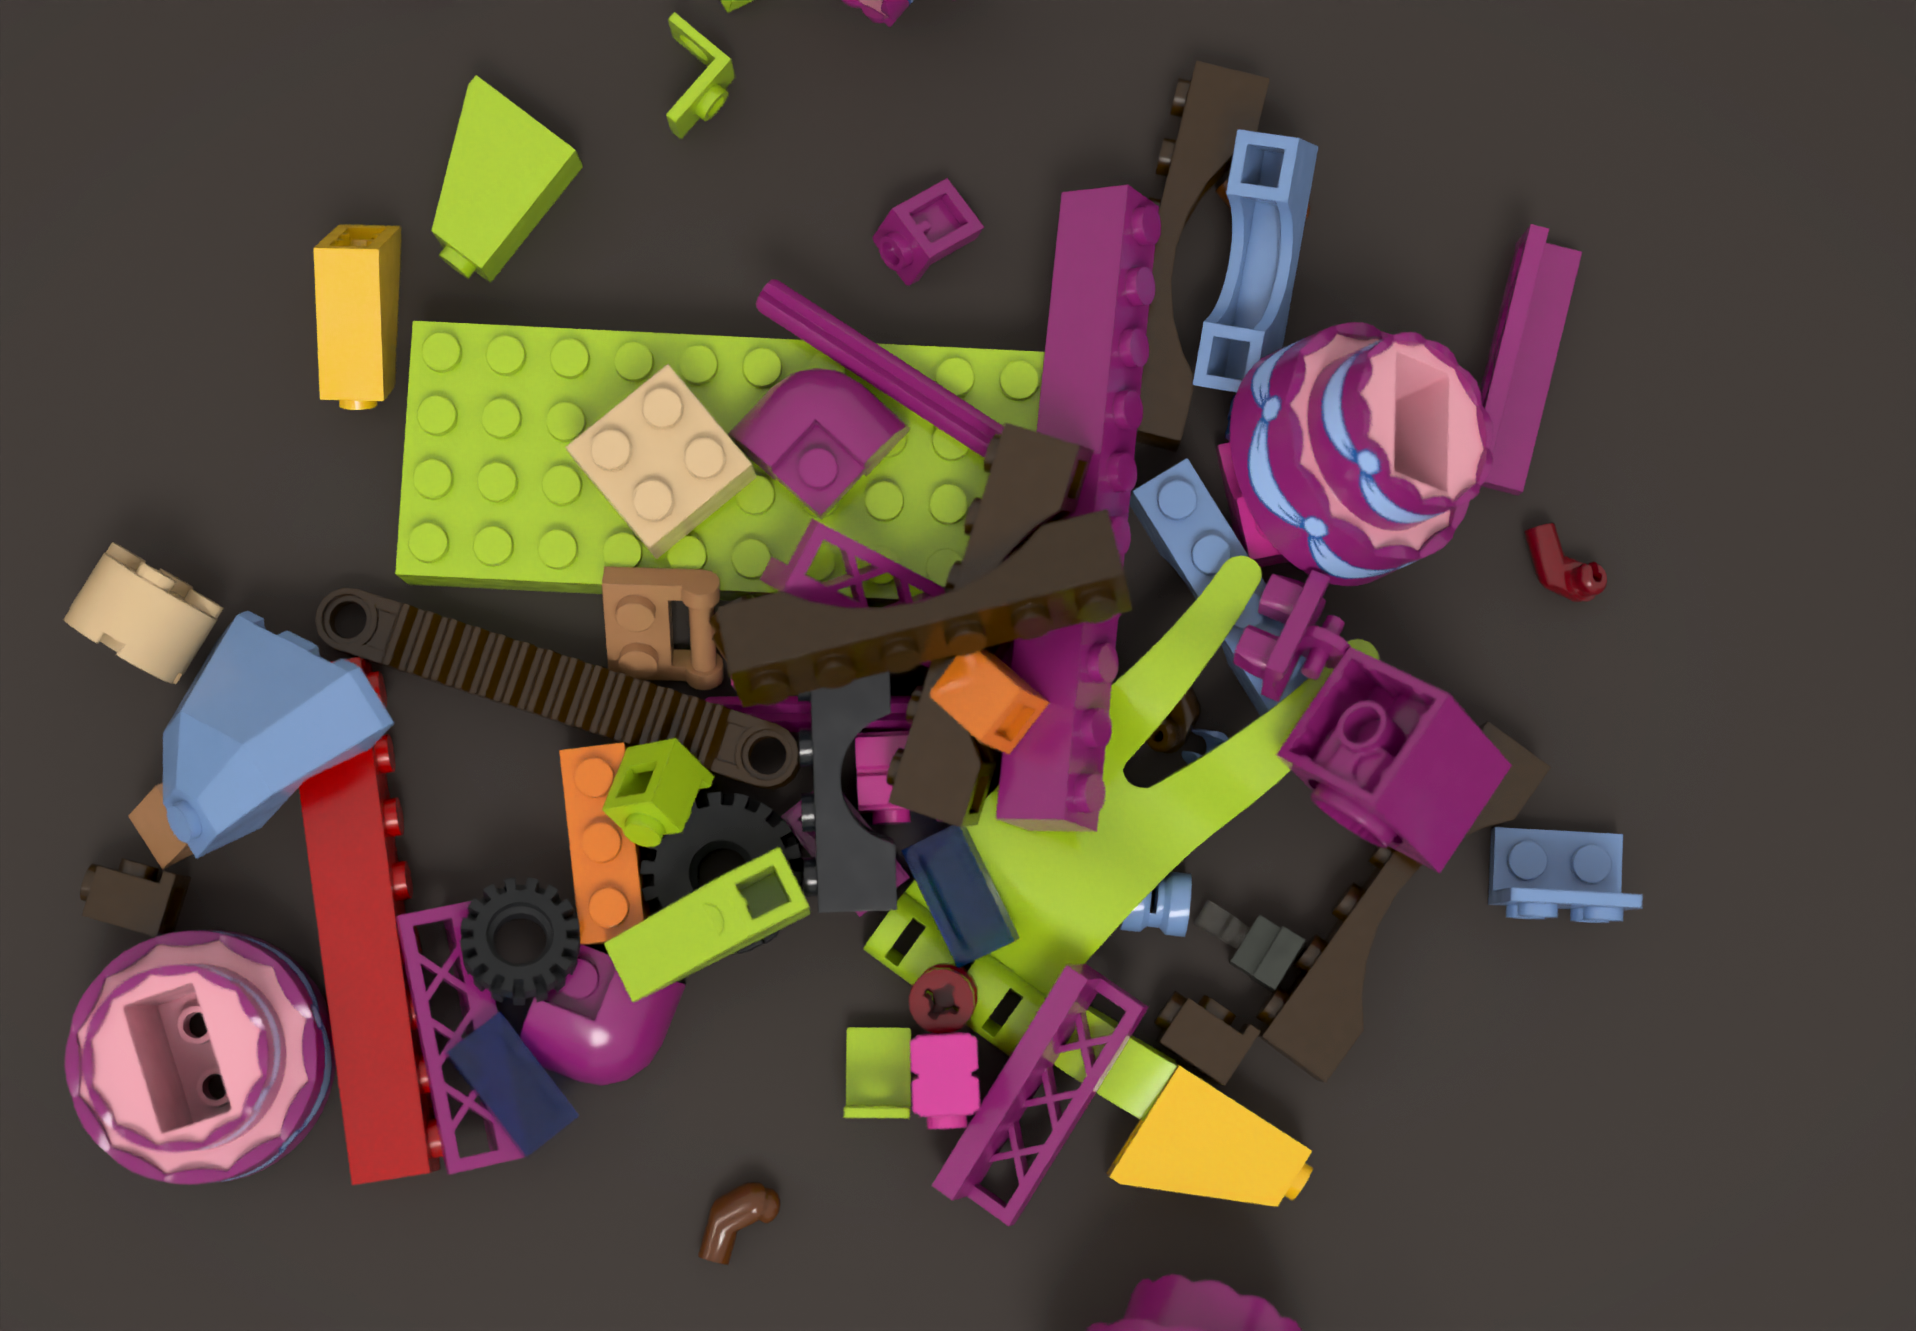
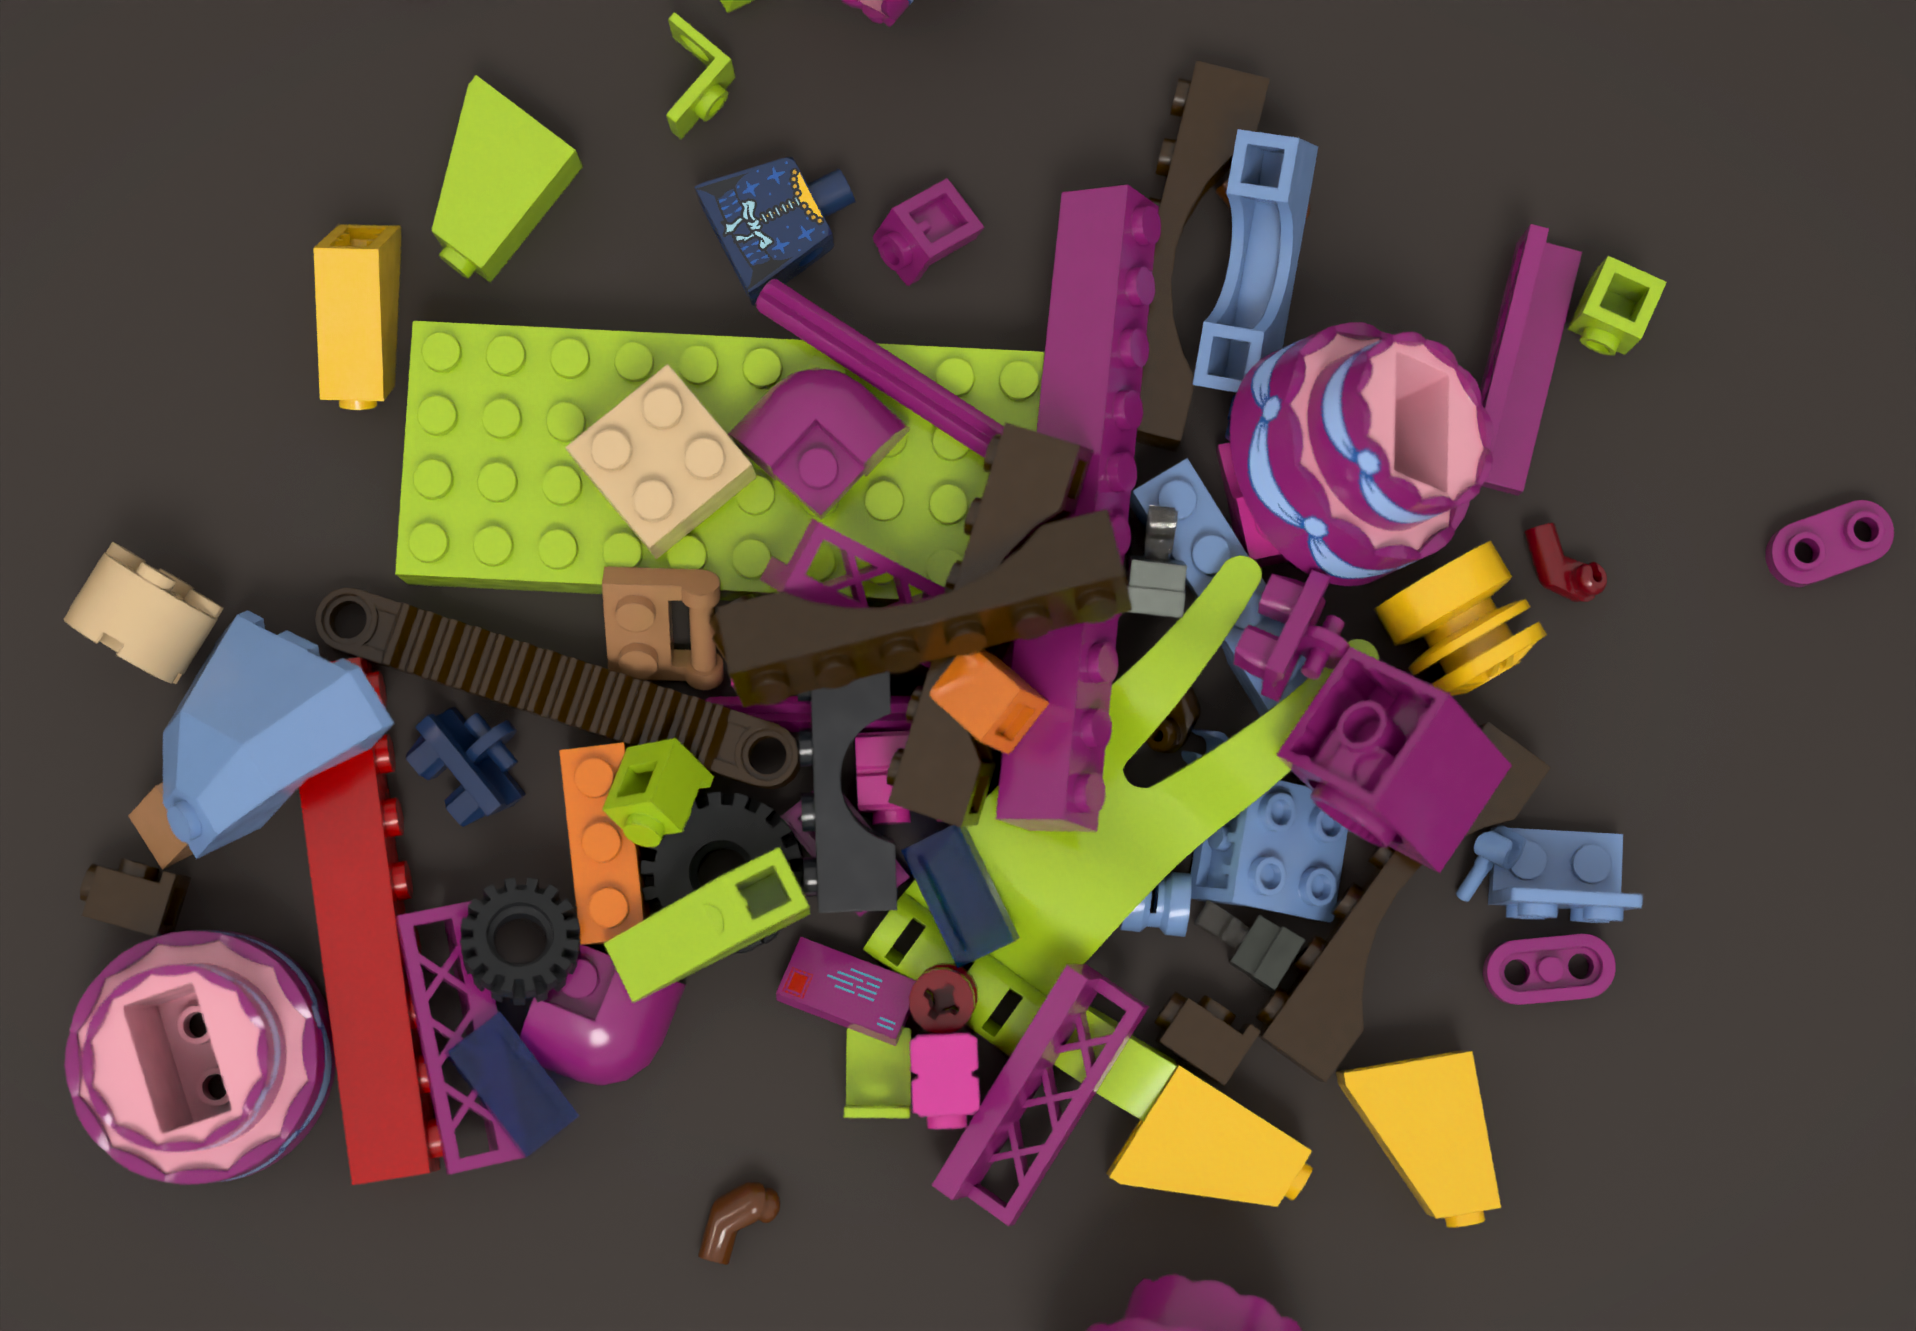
none -> dark blue hips [406,707,526,827]
none -> dark blue torso [695,157,856,306]
none -> magenta tile [776,937,916,1046]
none -> pearl dark grey piece [1126,505,1187,618]
none -> medium blue bracket [1190,780,1348,922]
none -> yellow slope [1336,1050,1501,1228]
none -> yellow wheel [1374,541,1547,696]
none -> medium blue hand [1456,825,1526,902]
none -> magenta plate [1483,934,1616,1005]
none -> lime brick [1568,256,1667,356]
none -> magenta plate [1765,500,1894,587]

